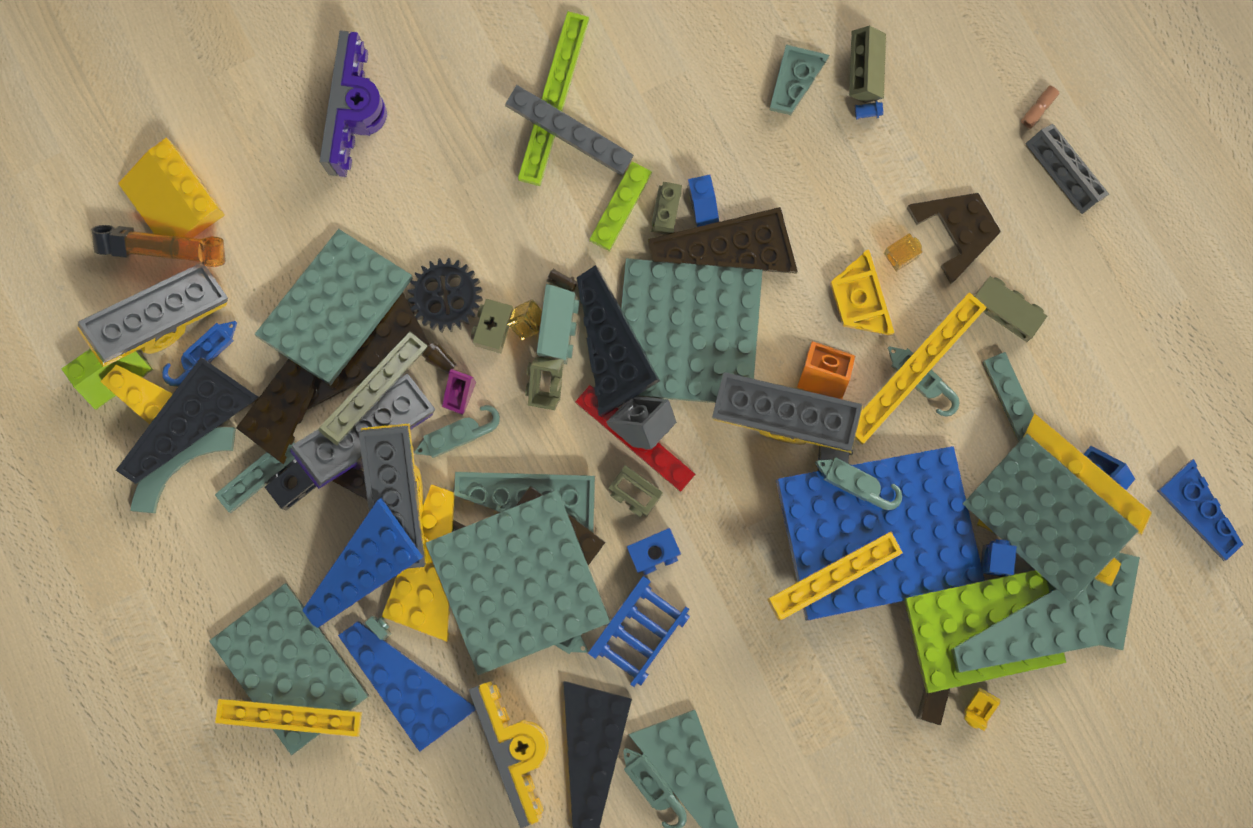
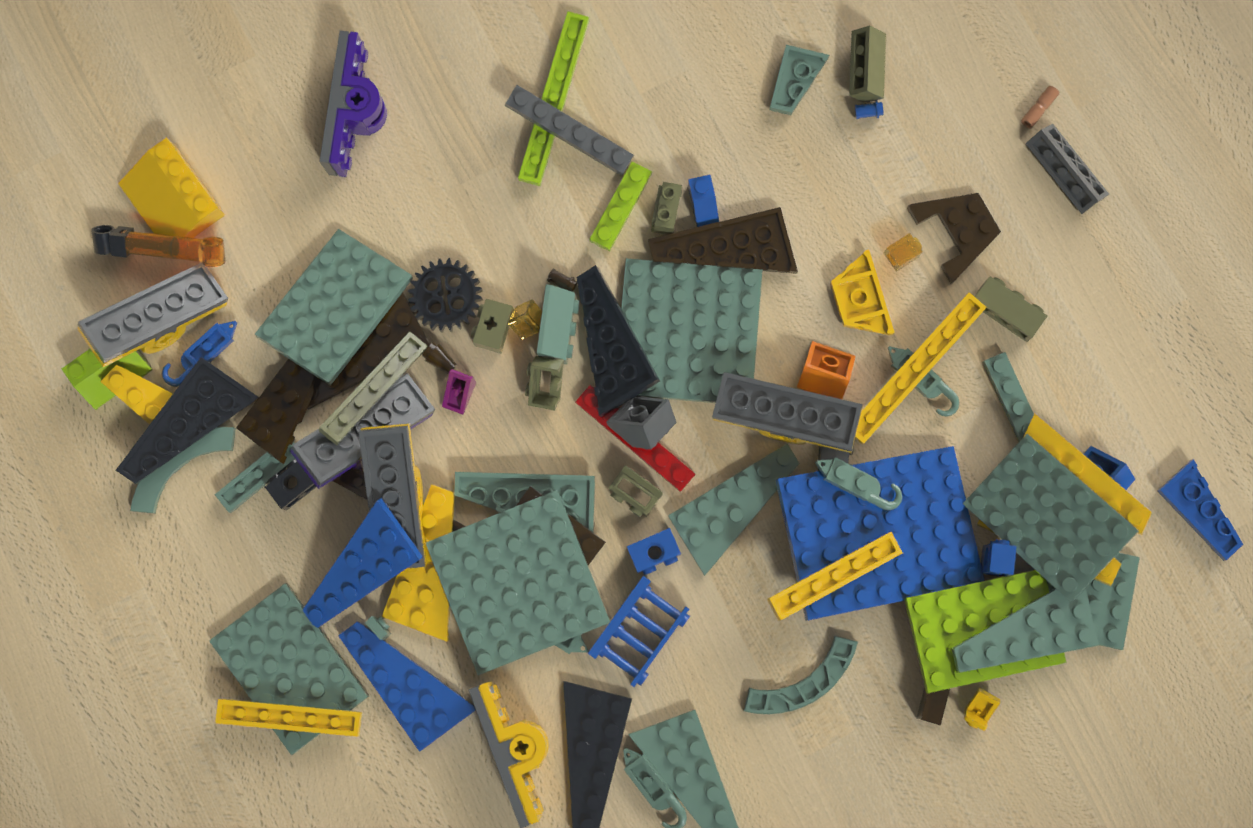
sand green plate [414,405,500,458] -> none
none -> sand green wing [668,444,800,576]
none -> sand green tile [743,636,858,714]

